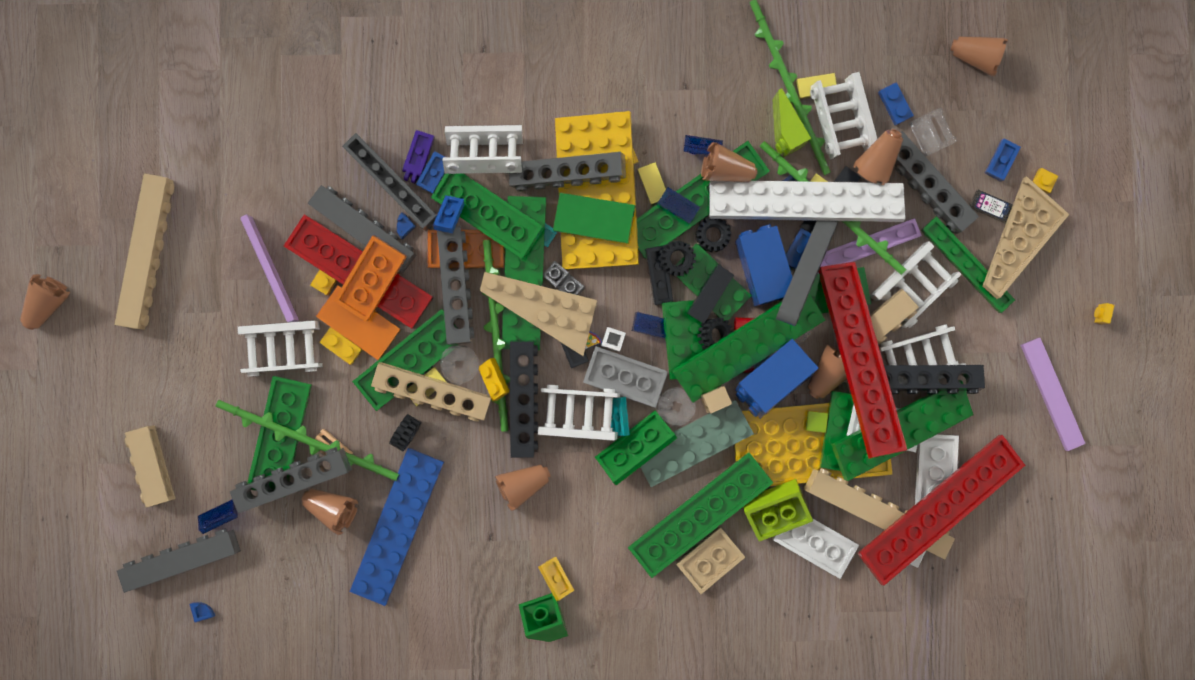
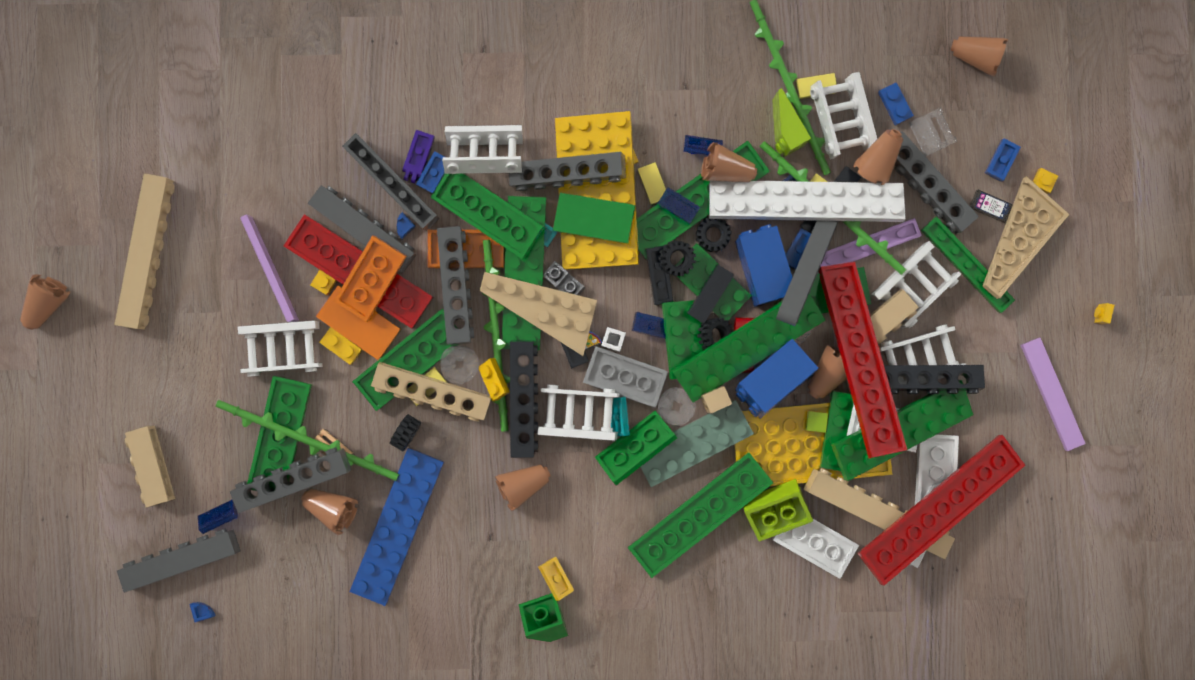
blue plate [433,195,465,233] -> none
tan plate [676,527,745,594] -> none

